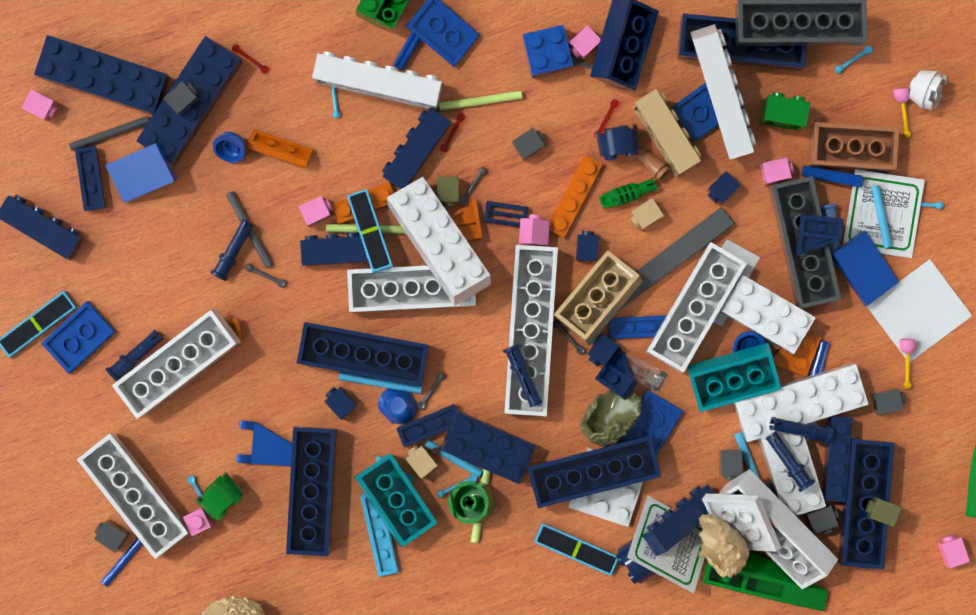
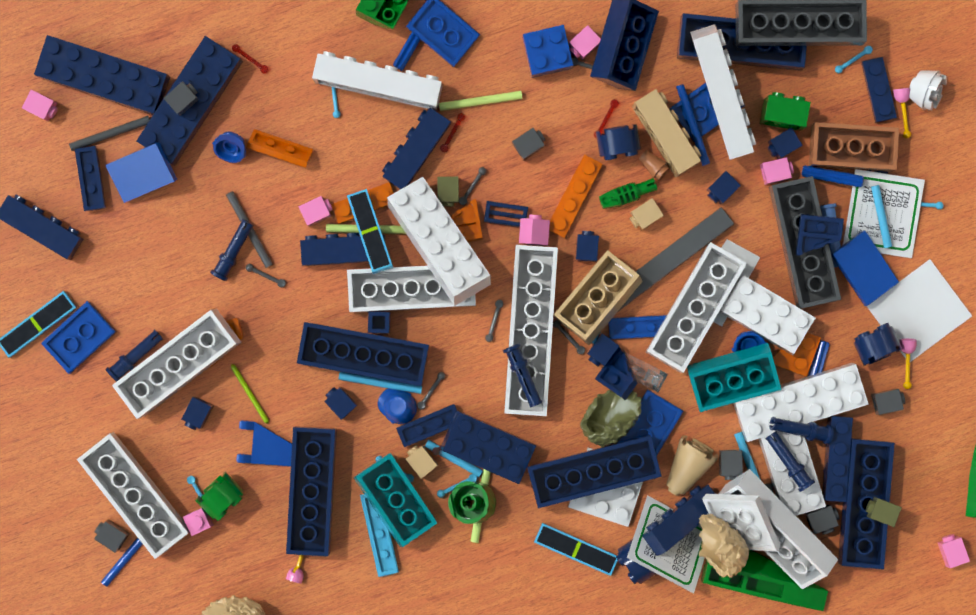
none -> dark blue brick [181,396,214,430]
none -> lime axle [231,364,269,424]
none -> bright pink hinge [286,555,304,584]
none -> dark blue brick [368,312,391,333]
none -> dark grey hinge [485,300,503,342]
none -> tan cone [666,435,718,496]
none -> blue bar [676,84,710,166]
none -> dark blue brick [767,128,803,159]
none -> dark blue brick [854,323,903,366]
none -> dark blue plate [861,57,897,123]

